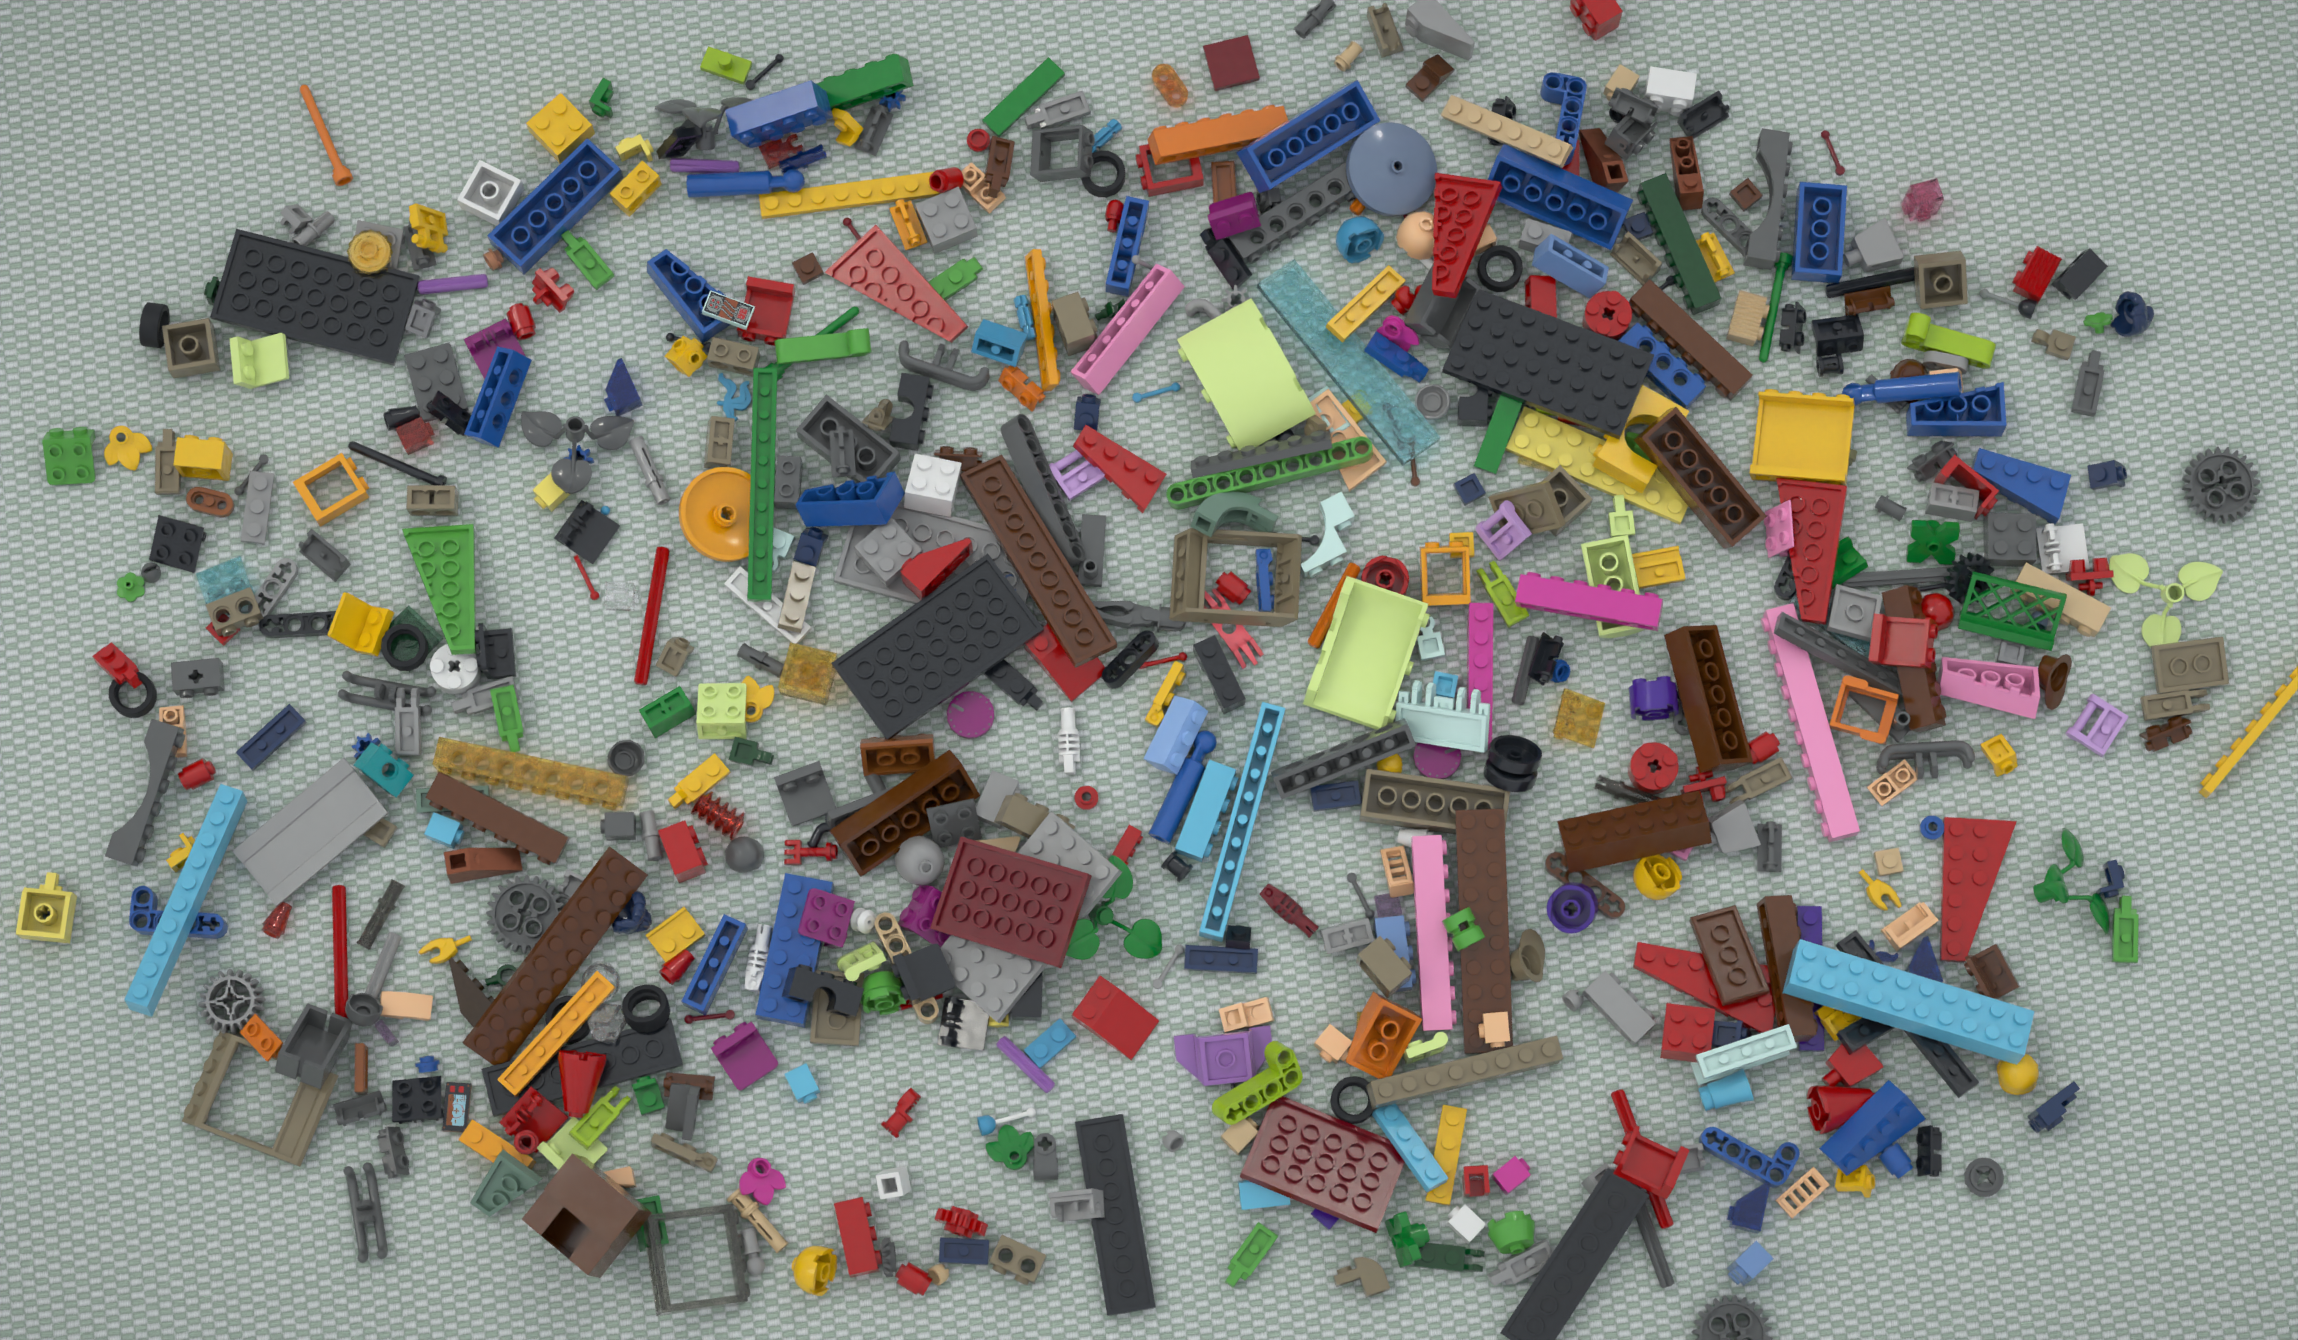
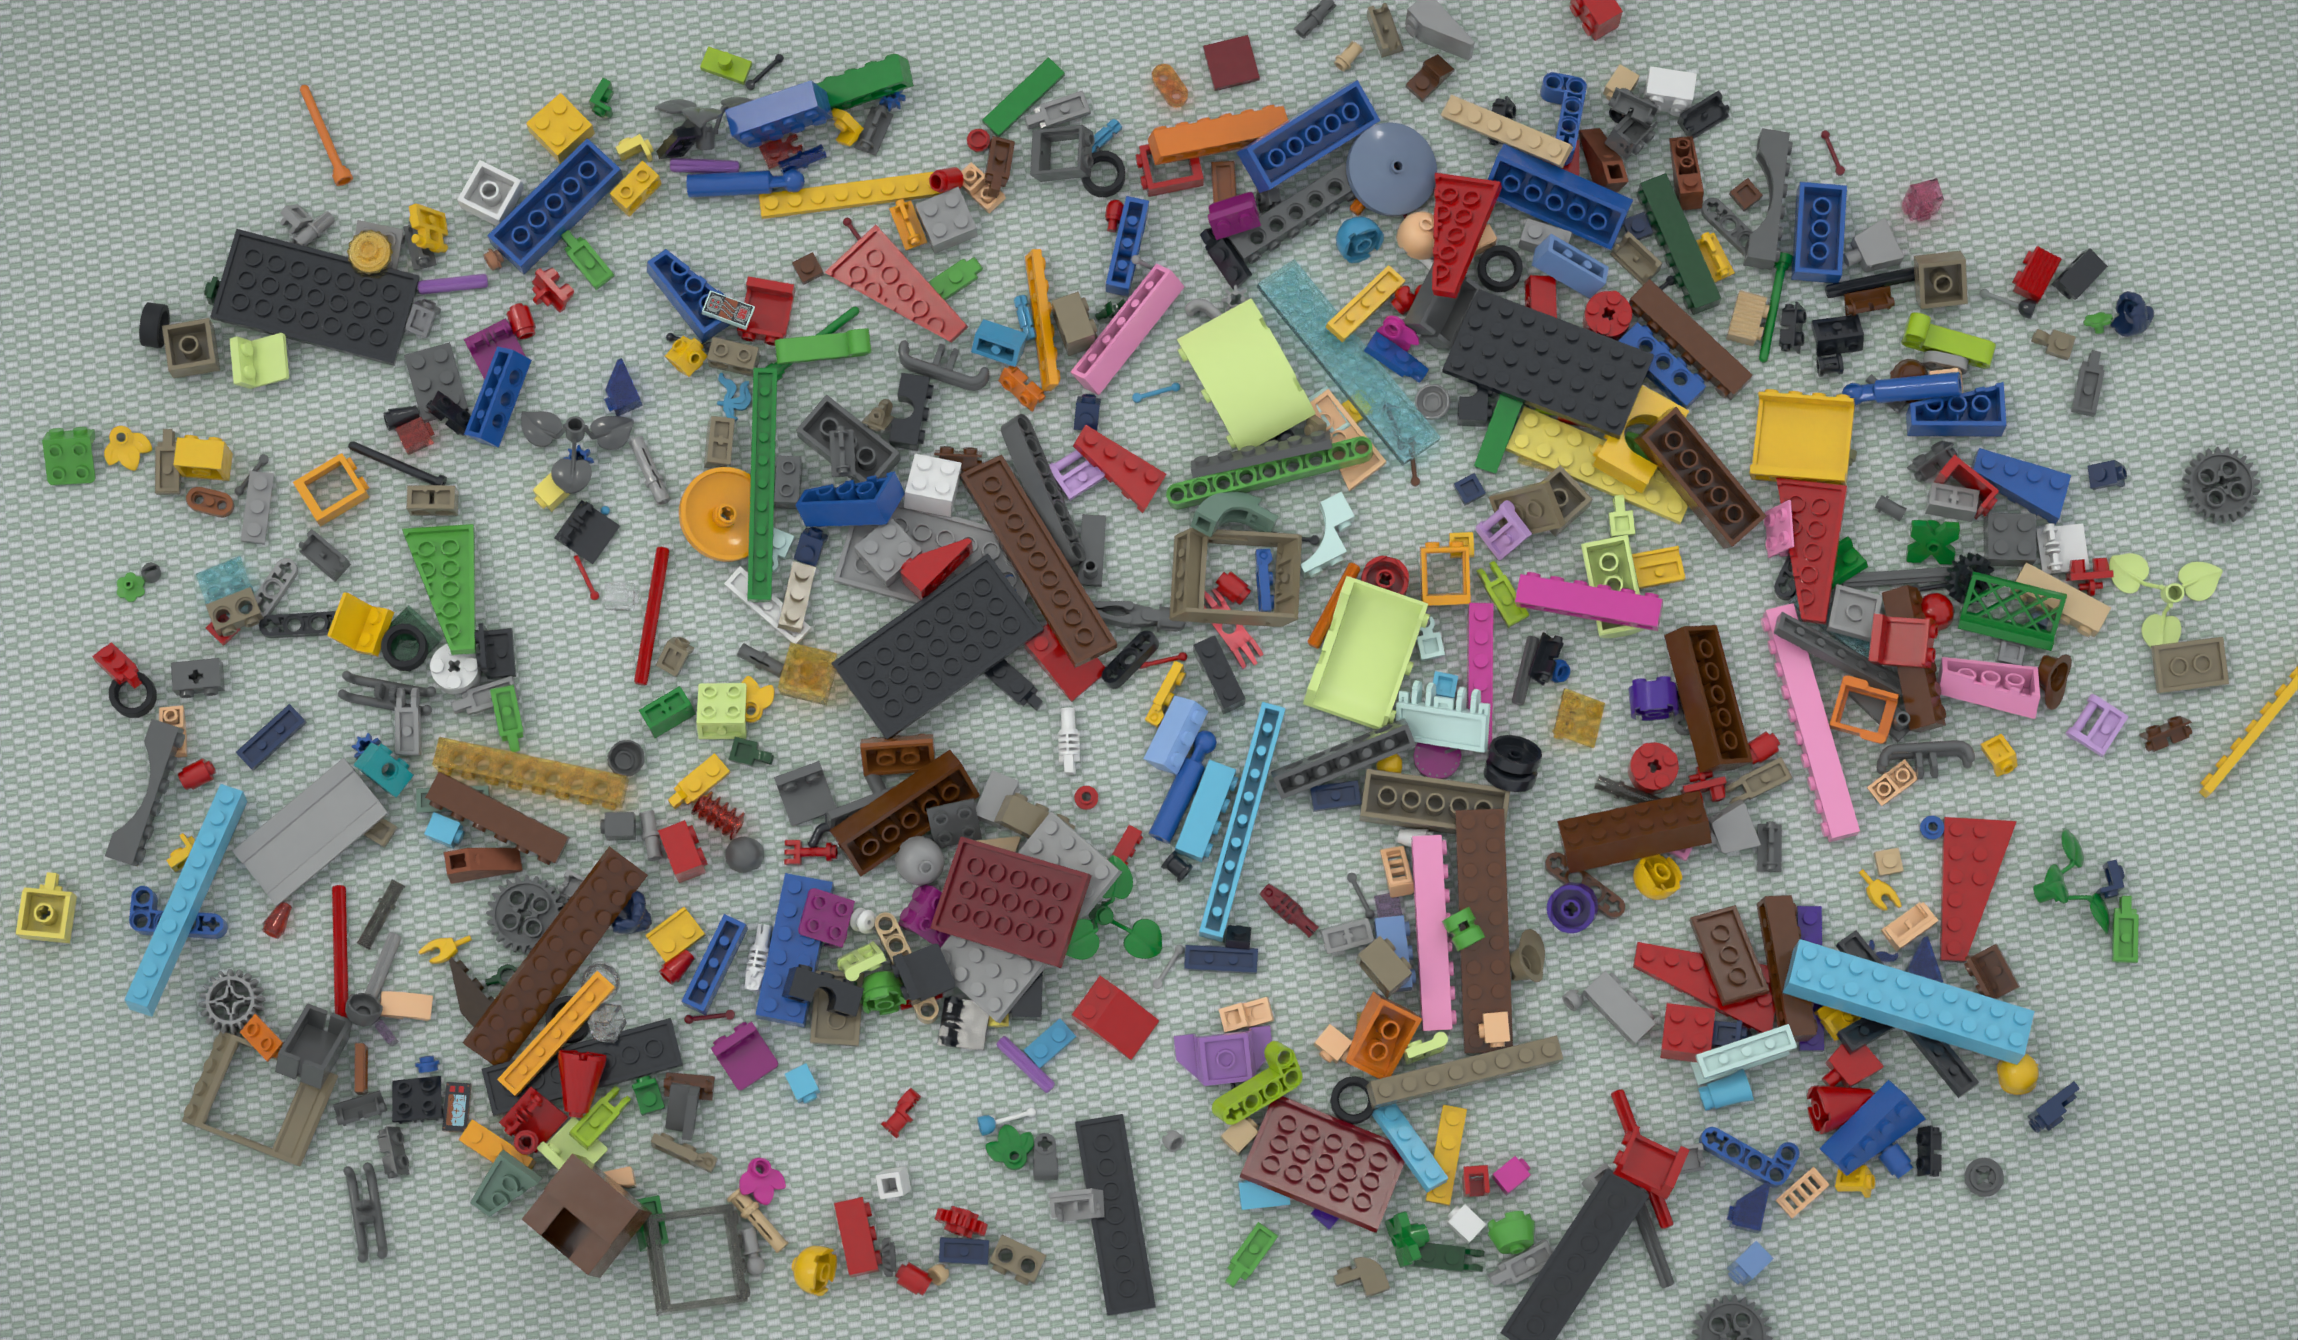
black hinge [149,515,207,573] -> none
black tyre [622,984,671,1032] -> none
magenta tile [947,691,995,739] -> none
dark tan hinge [2140,689,2210,722] -> none

